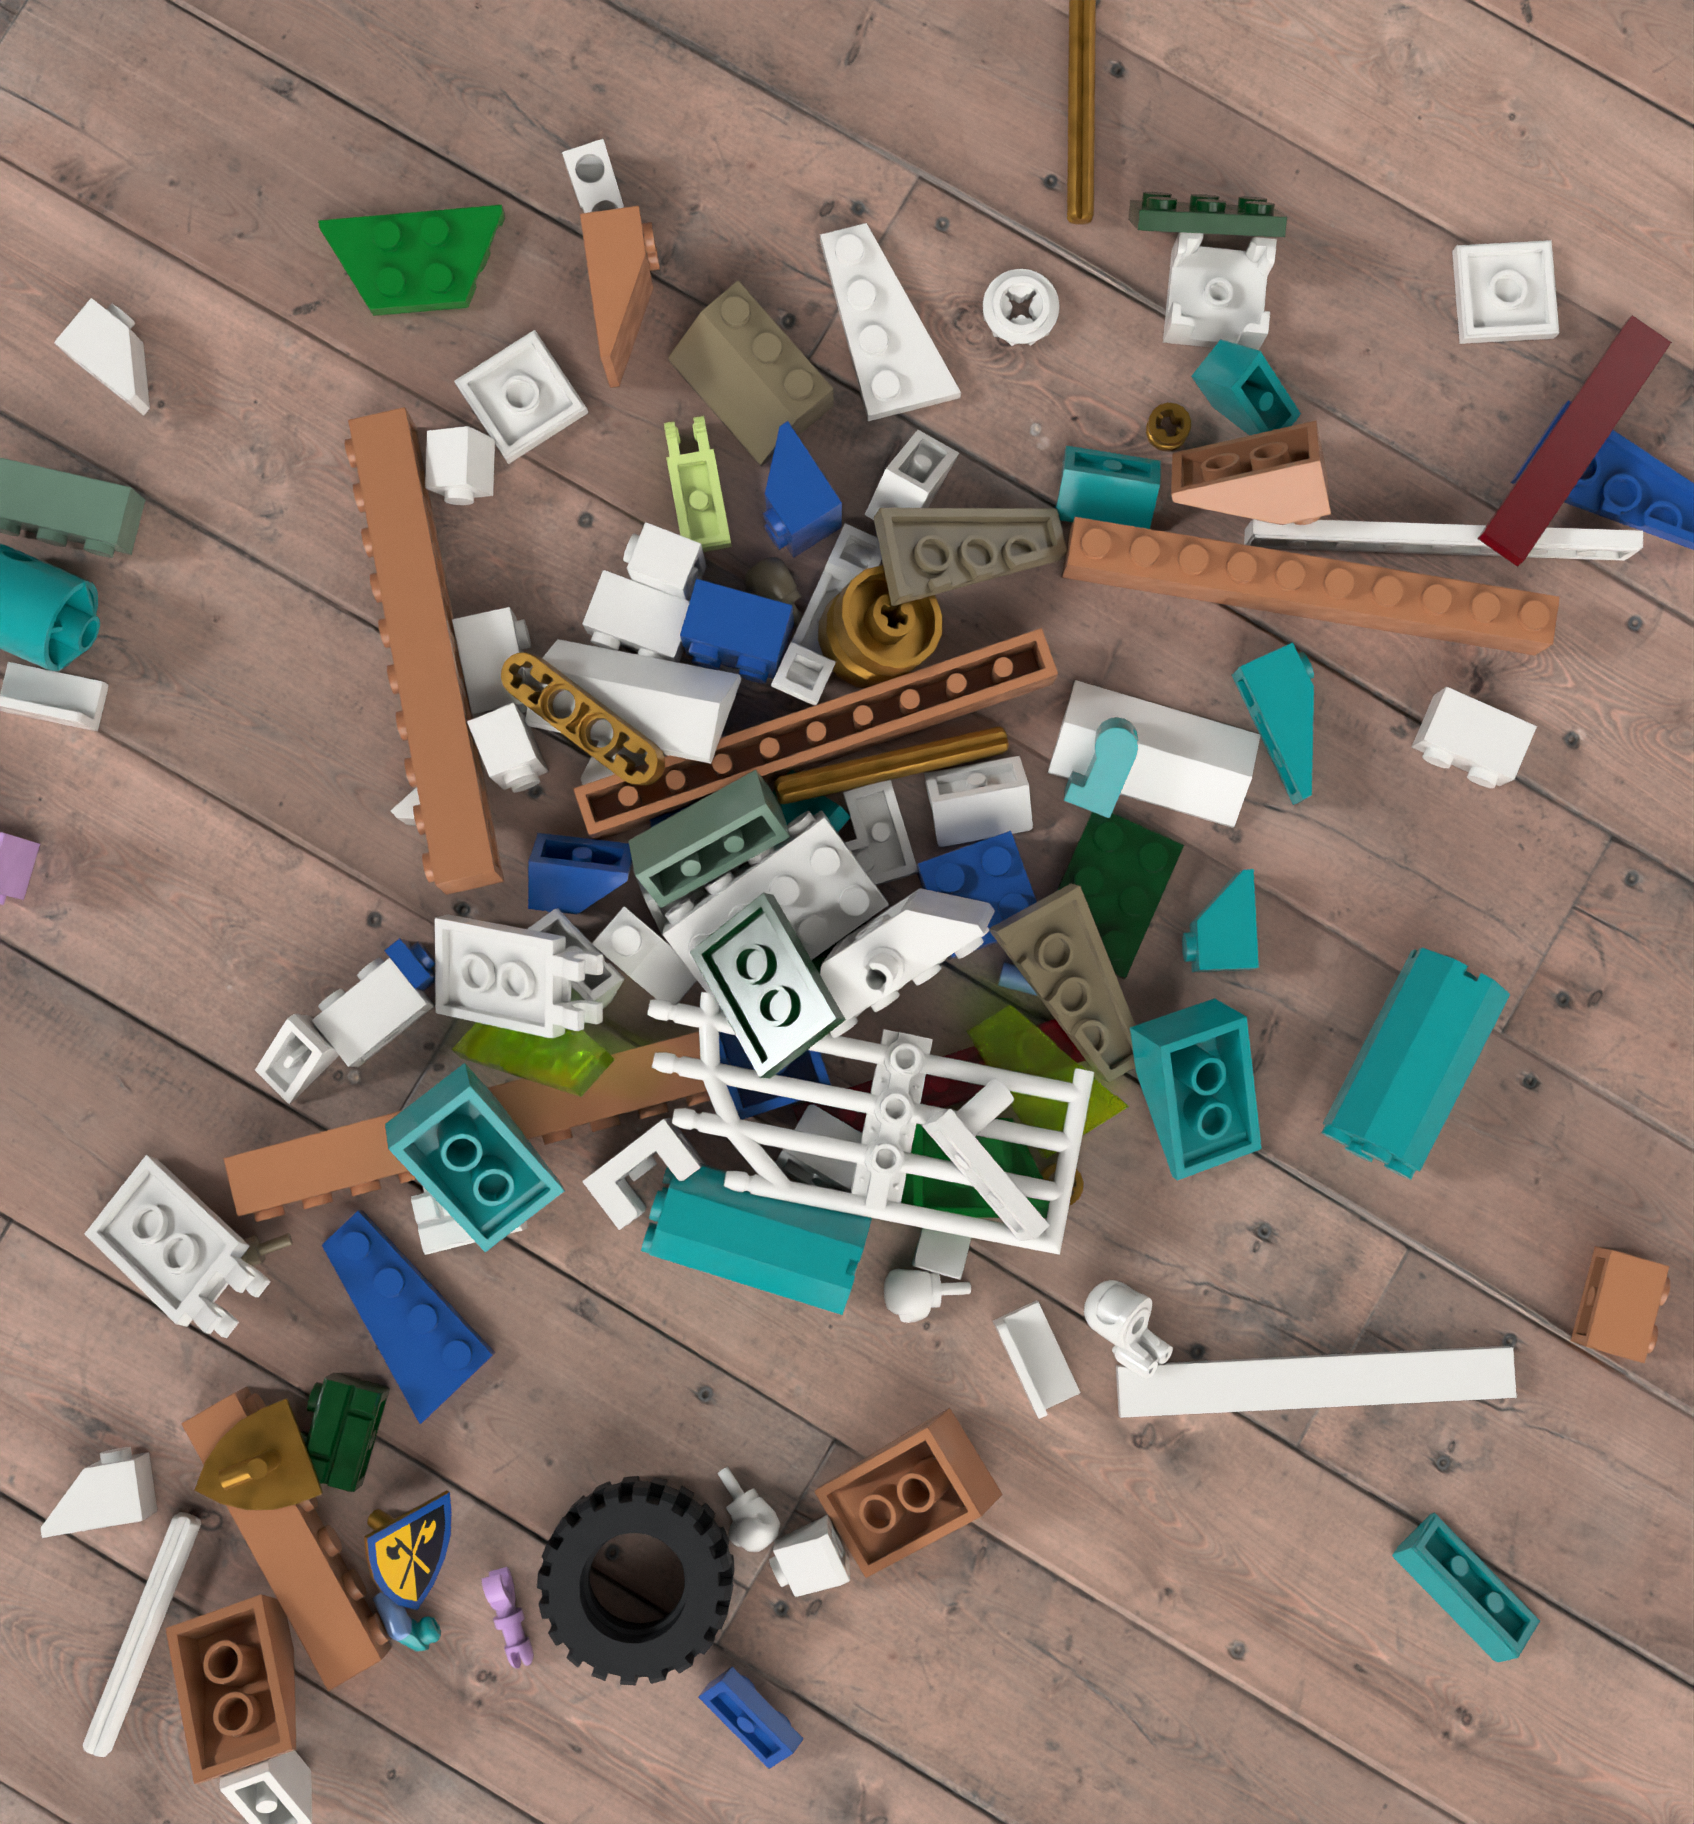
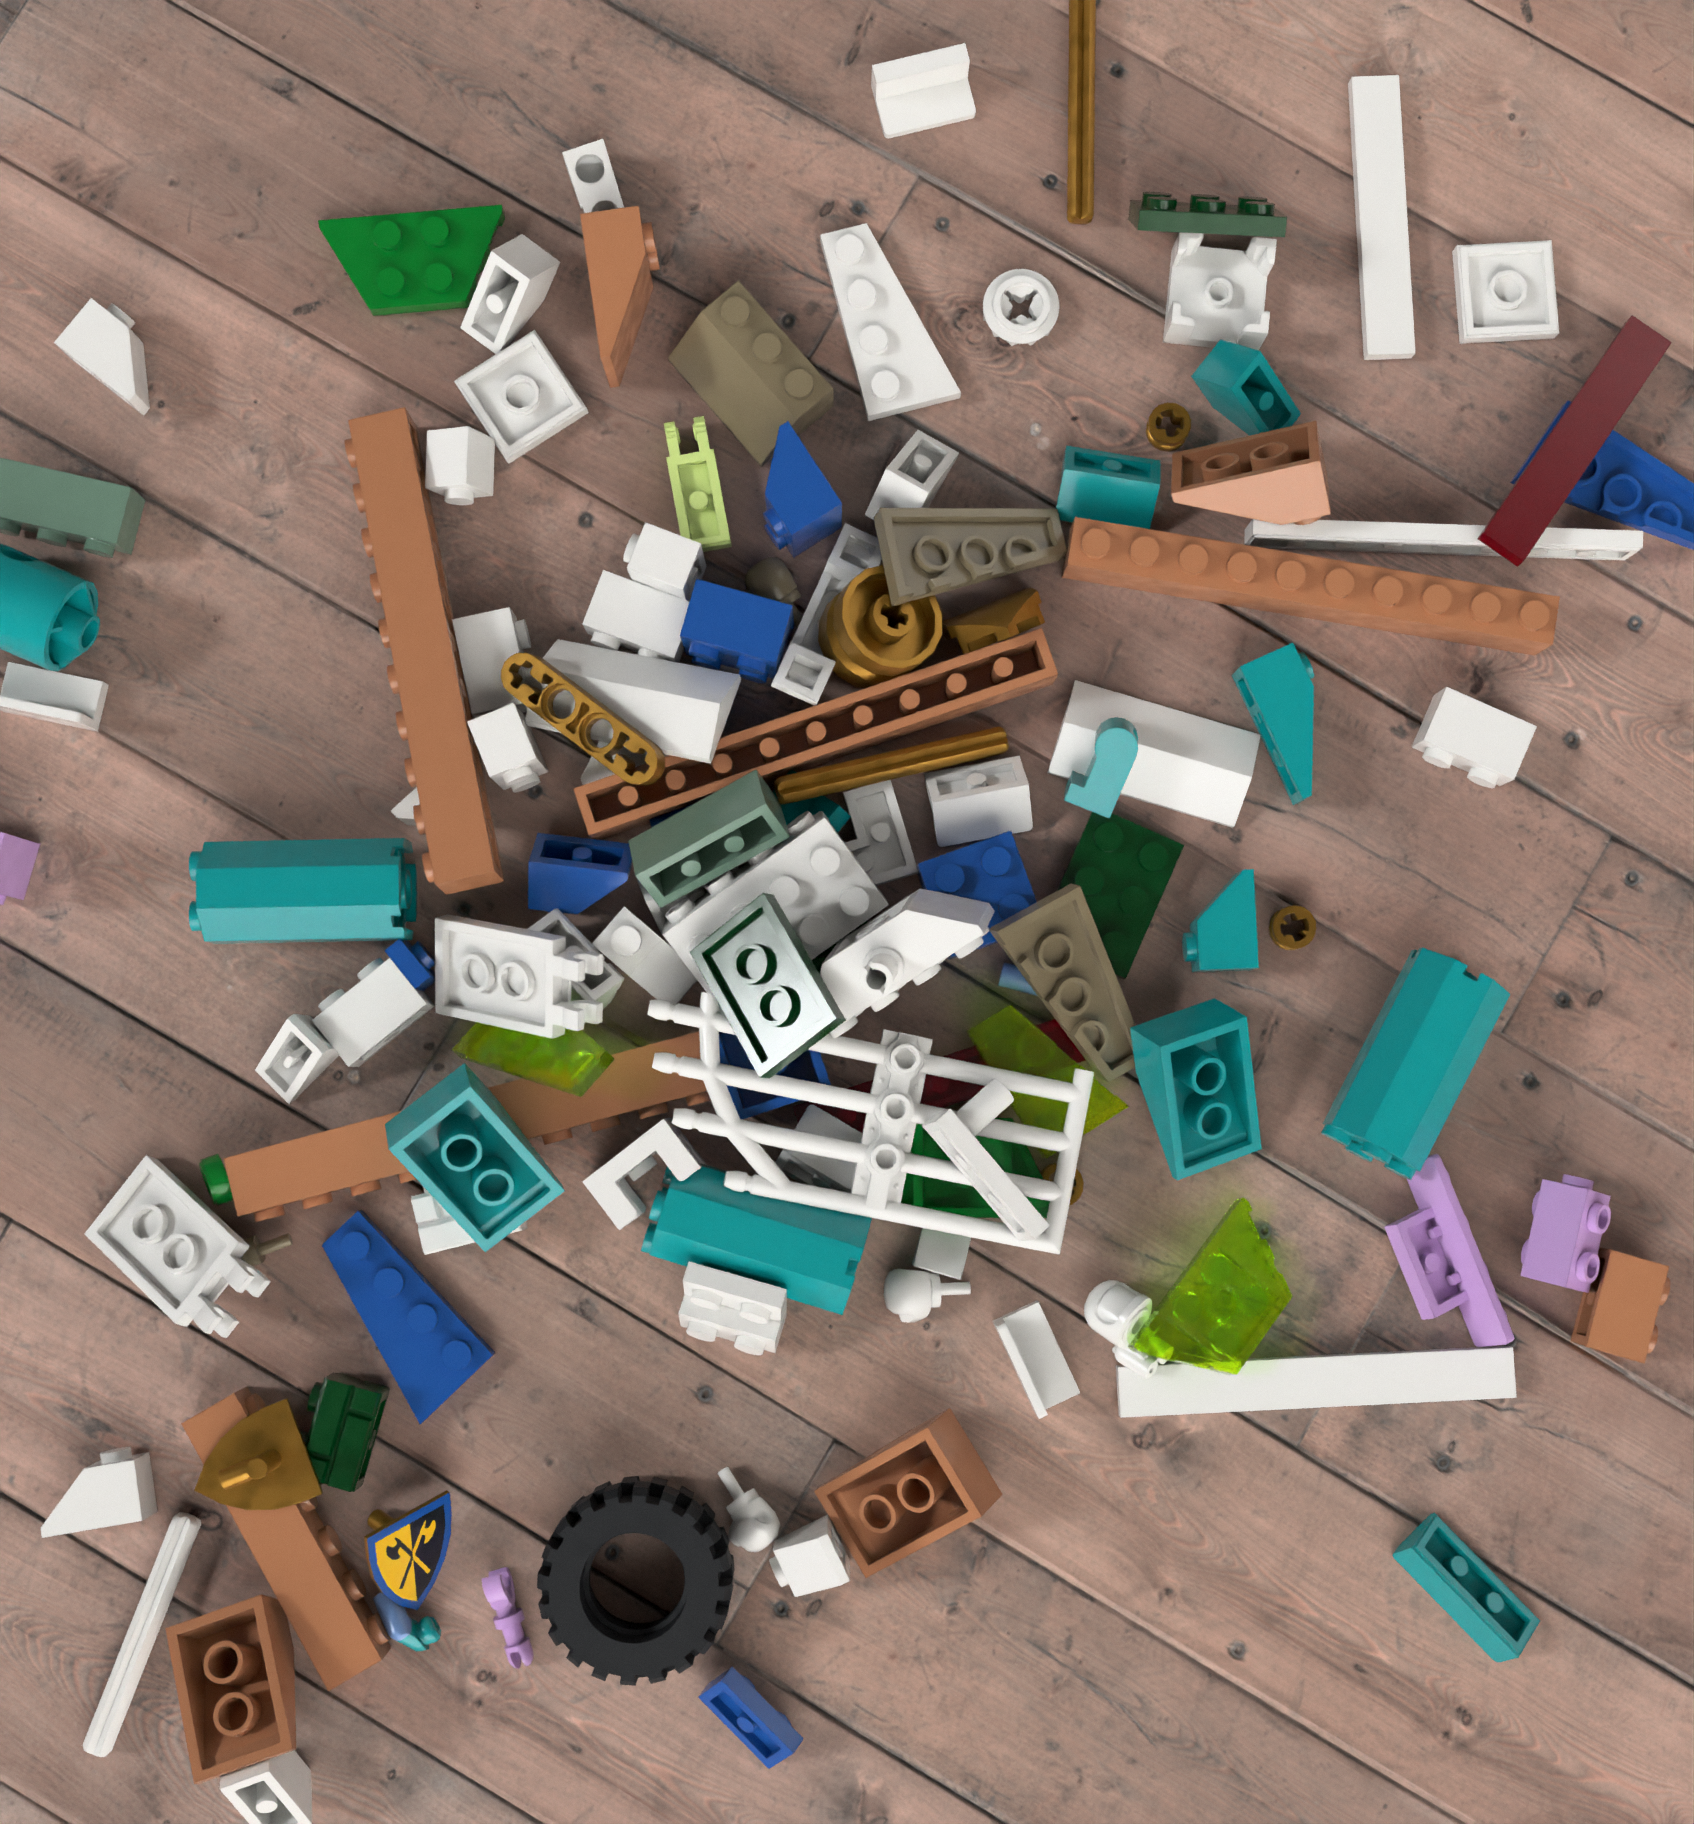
none -> teal brick [189,838,417,944]
none -> green tile [199,1153,233,1206]
none -> white slope [460,234,560,354]
none -> white plate [678,1262,787,1355]
none -> white panel [871,43,976,139]
none -> pearl gold slope [942,587,1045,655]
none -> clear neon green wing [1128,1197,1293,1375]
none -> pearl gold bush [1268,905,1317,950]
none -> white tile [1348,75,1415,360]
none -> lavender bracket [1384,1154,1514,1347]
none -> lavender brick [1520,1174,1611,1293]

